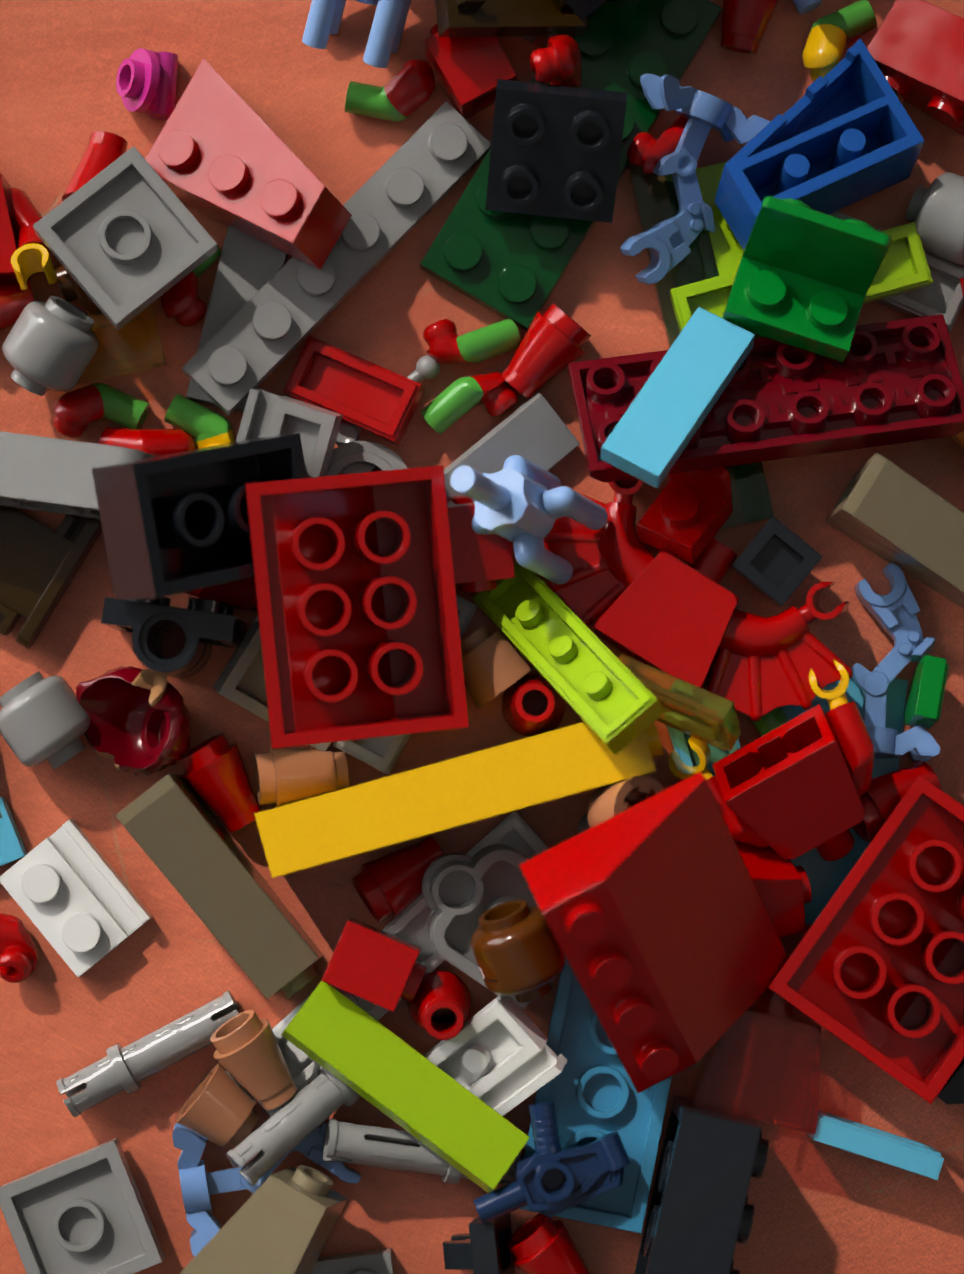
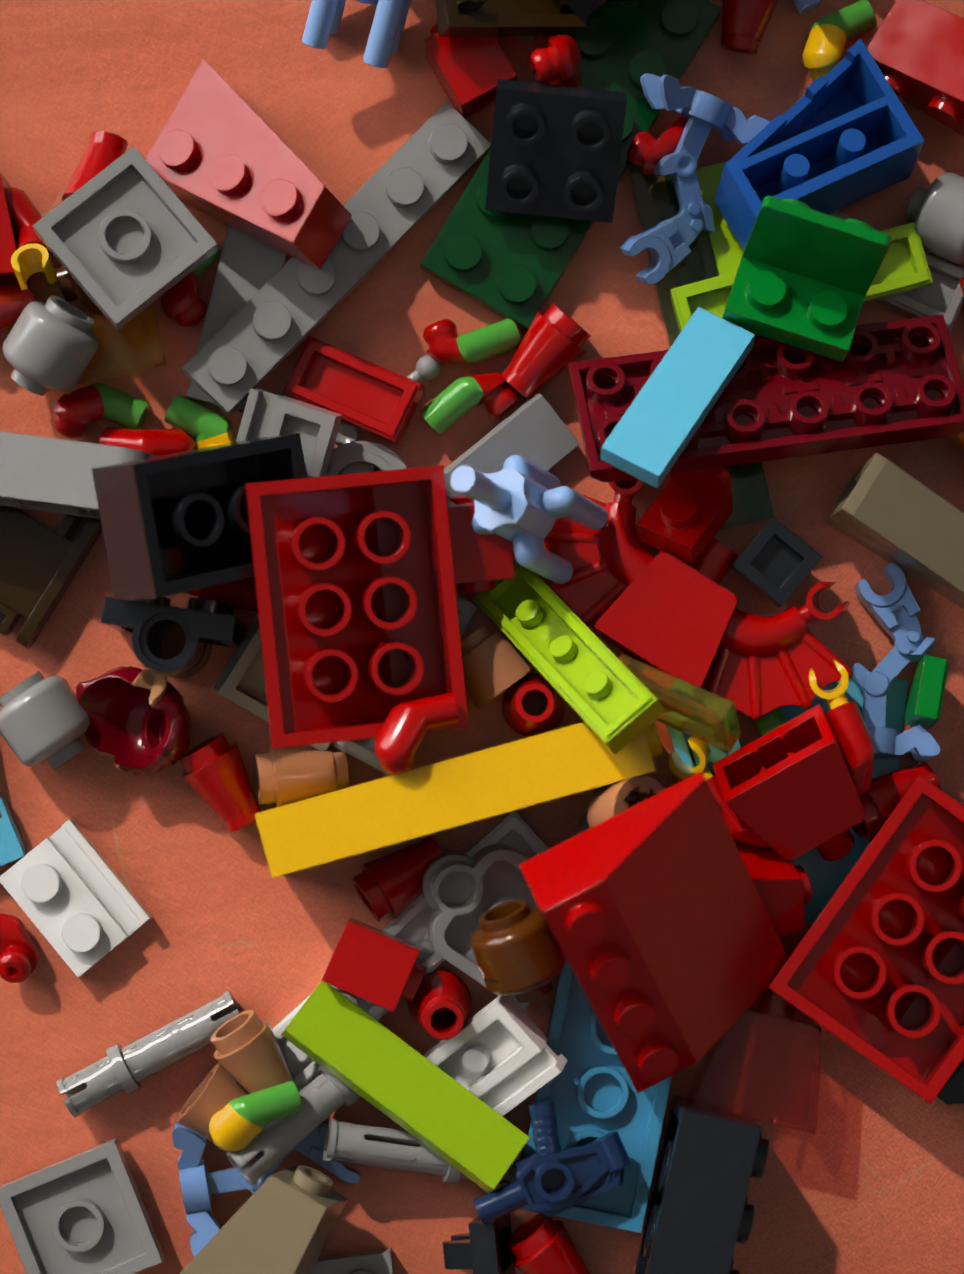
dark tan slope [115,774,323,999] -> none
dark pink plate [116,48,178,120] -> none
arm [345,59,435,122] -> none
medium azure tile [805,1109,944,1180] -> none
none -> arm [209,1081,302,1152]
none -> red arm [375,692,460,774]

